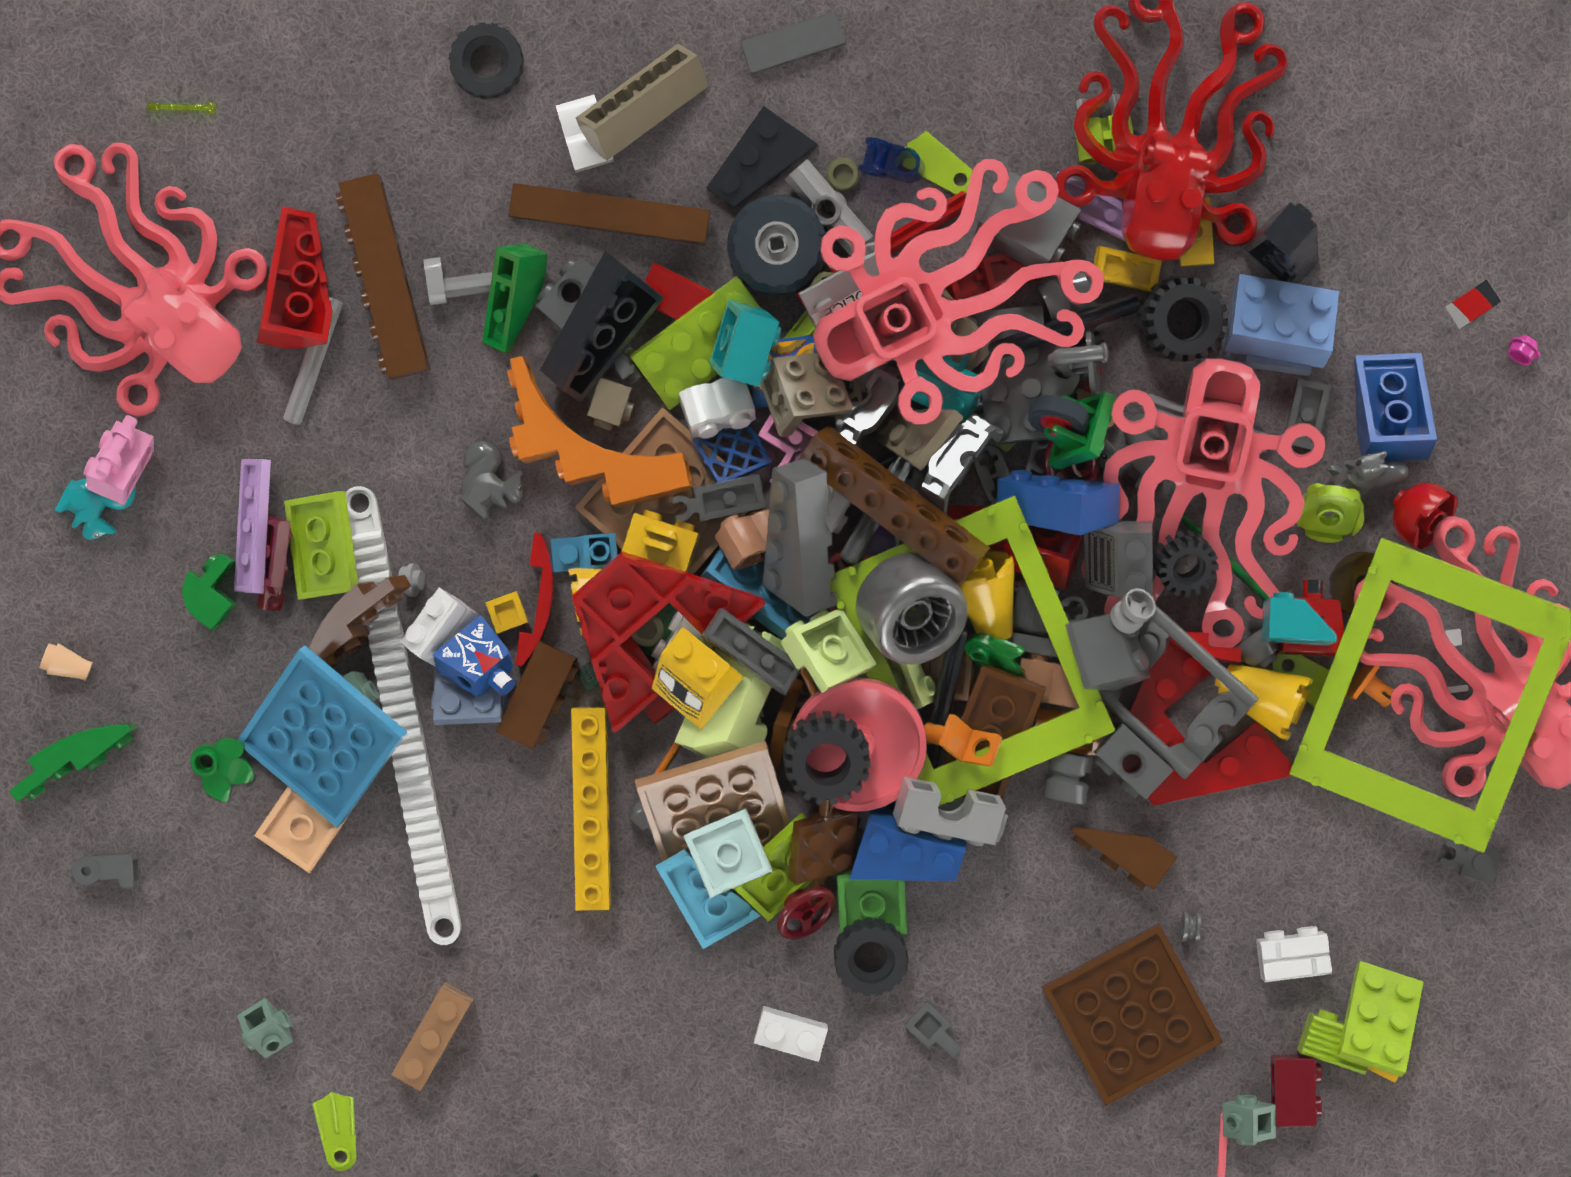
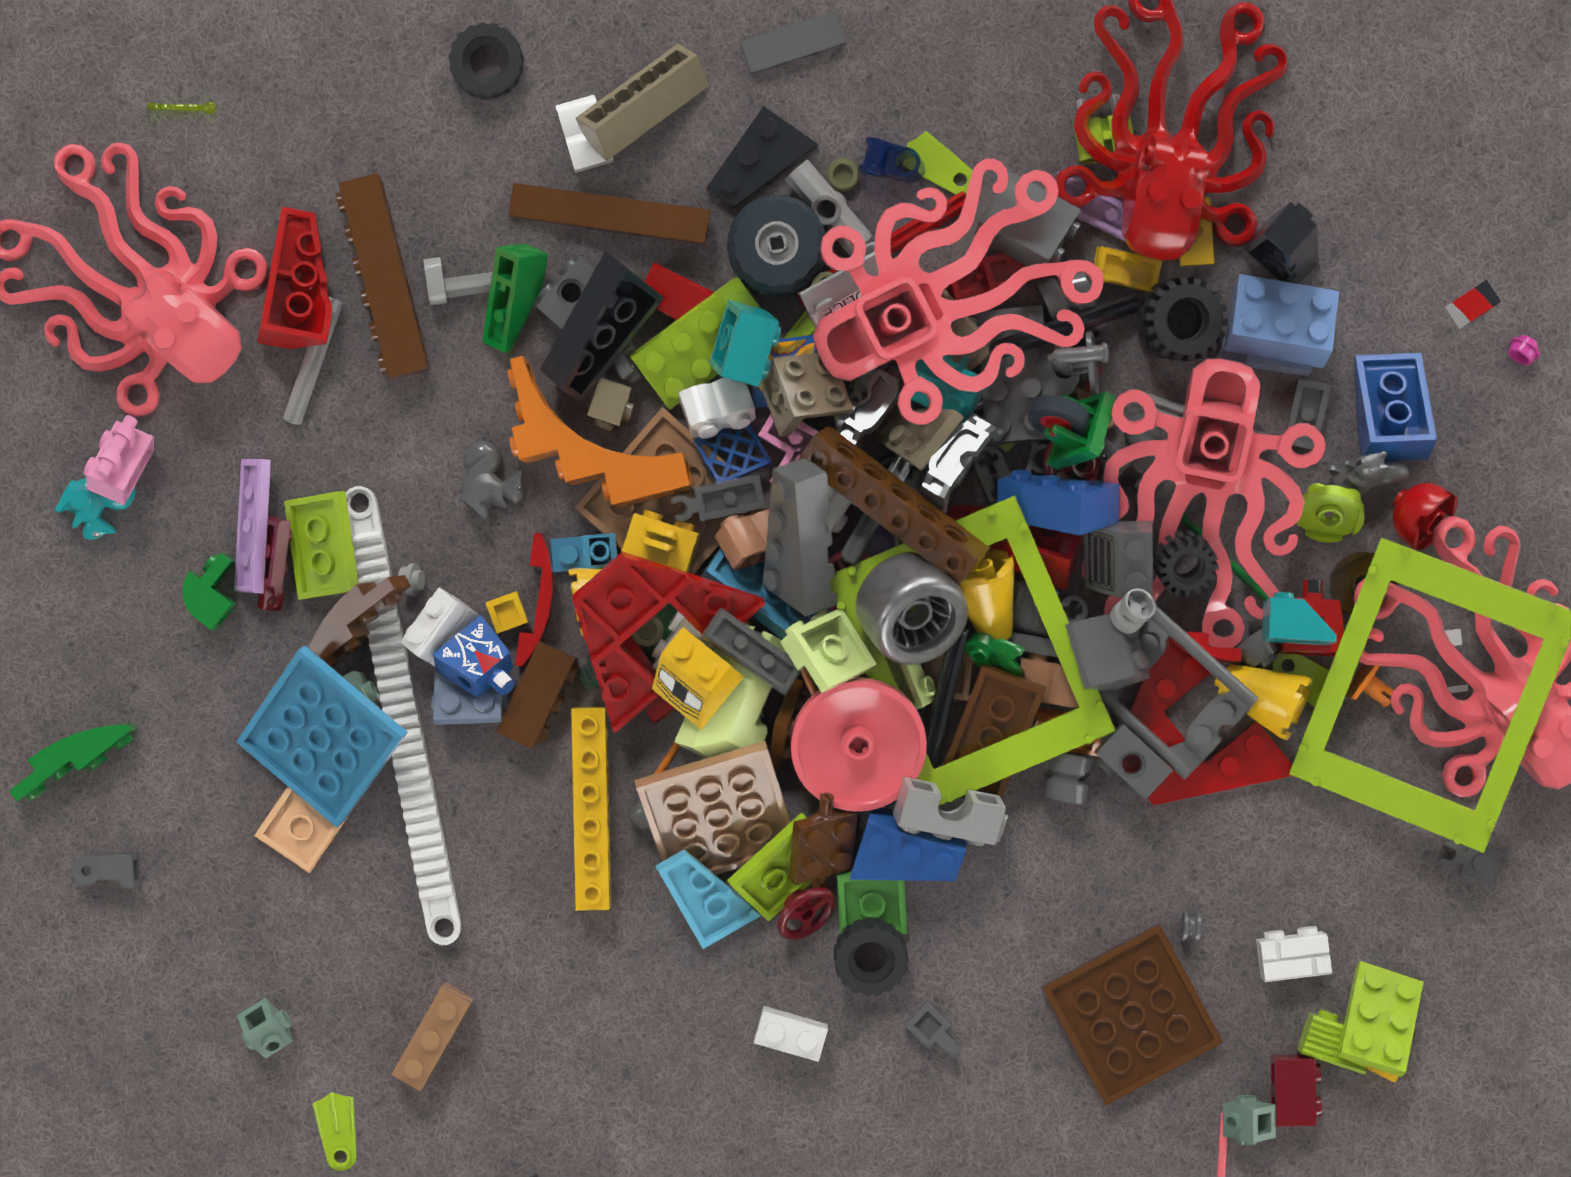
light nougat cone [39,643,93,681] -> none
green plate [190,738,255,802] -> none
light aqua plate [683,808,773,898] -> none
black tyre [783,711,871,805] -> none
orange bracket [924,714,1002,767] -> none
reddish brown slope [1070,825,1177,890] -> none

